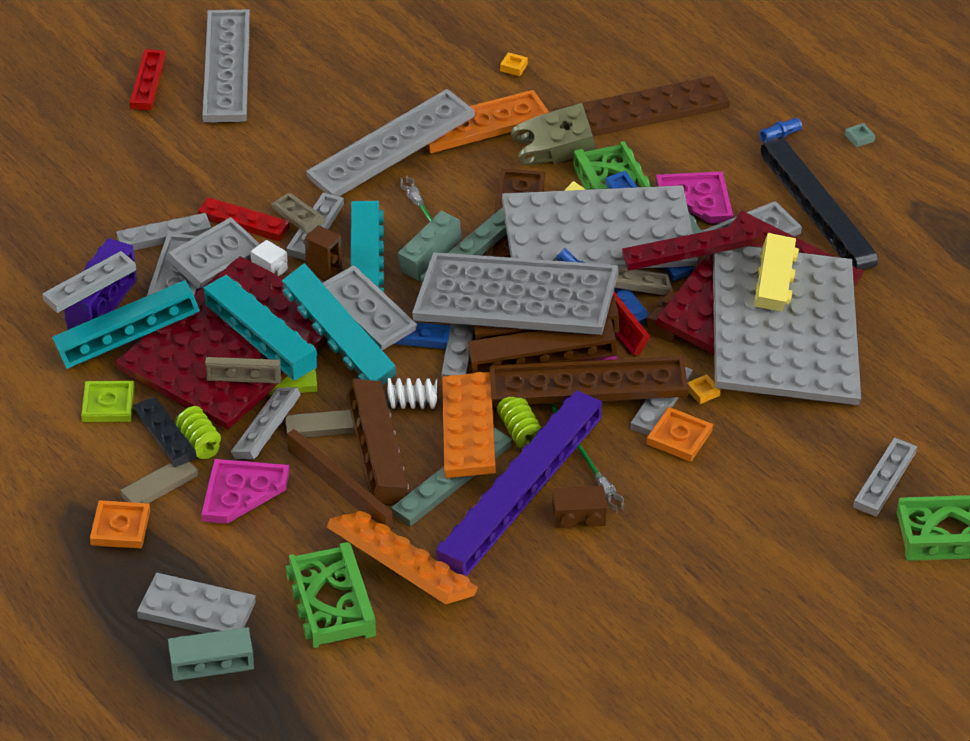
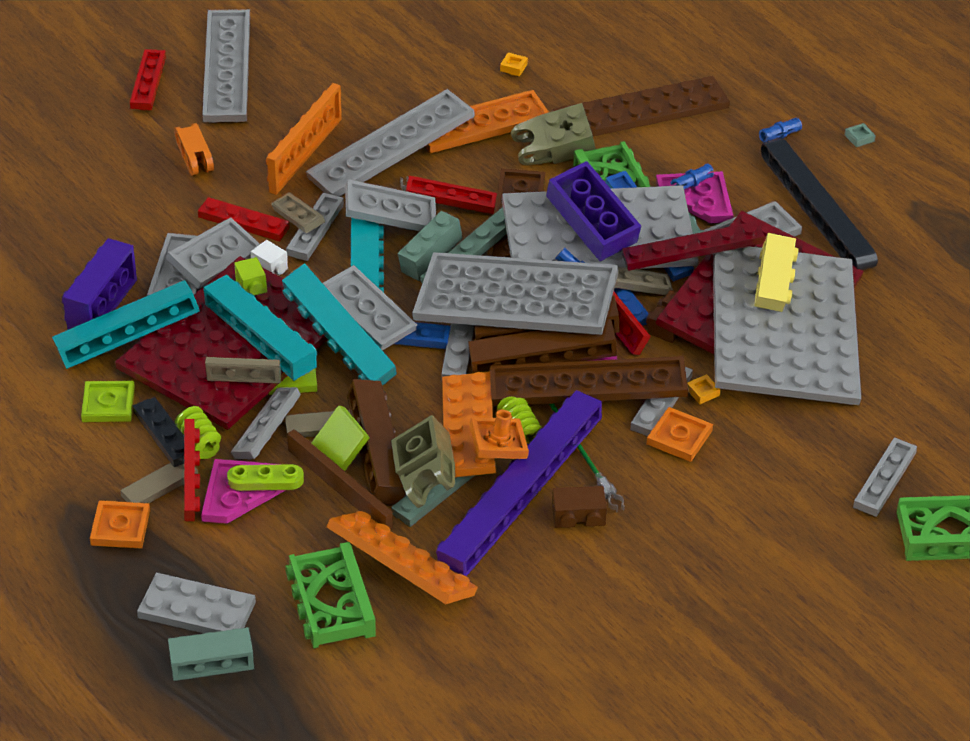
light grey plate [42,251,136,313] -> none
light grey plate [116,213,211,250] -> none
reddish brown brick [304,225,342,281] -> none
white piece [388,378,437,409] -> none
none -> orange piece [174,123,214,176]
none -> red plate [184,419,200,521]
none -> lime plate [227,464,304,491]
none -> lime brick [234,257,267,295]
none -> orange plate [266,83,342,195]
none -> lime tile [312,405,370,471]
none -> light grey plate [345,180,436,232]
none -> olive brick [391,415,455,508]
none -> red plate [406,176,497,214]
none -> orange plate [470,410,529,459]
none -> dark purple brick [546,161,641,261]
none -> blue pin [671,164,714,190]

